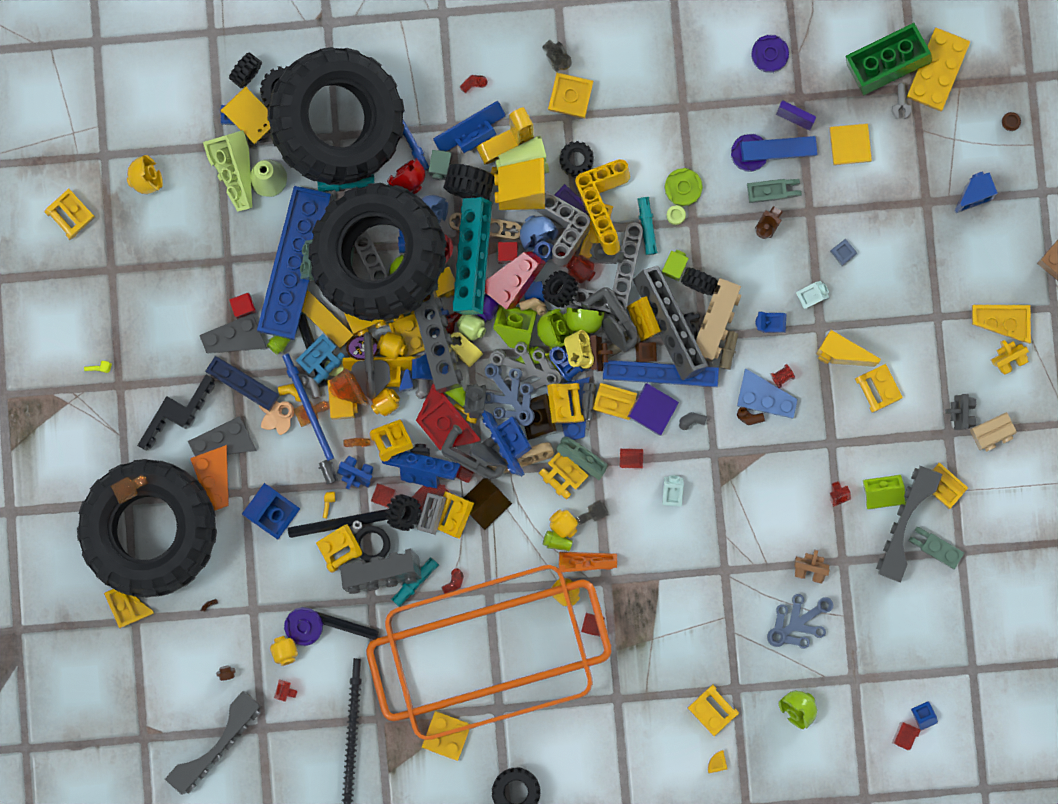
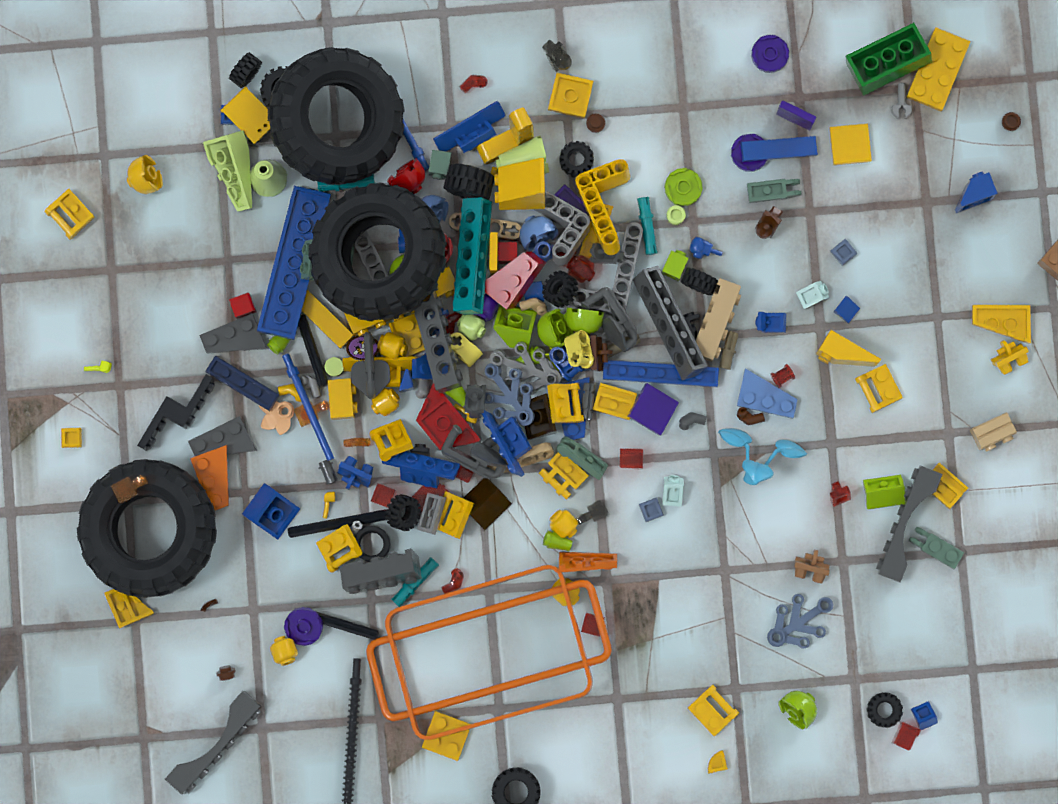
clear red tile [274,679,297,702] -> none
dark azure plate [296,334,346,384] -> none
clear orange slope [329,369,370,407] -> none
yellow plate [627,296,661,341] -> none
reddish brown plate [636,342,657,362] -> none
dark grey hips [945,394,976,430] -> none
none -> yellow tile [61,428,82,448]
none -> yellow tile [489,232,498,276]
none -> reddish brown plate [586,114,605,133]
none -> sand blue tile [639,497,664,522]
none -> blue piece [689,237,723,259]
none -> medium azure plant [718,428,807,485]
none -> blue slope [833,296,860,323]
none -> black tyre [867,693,903,728]

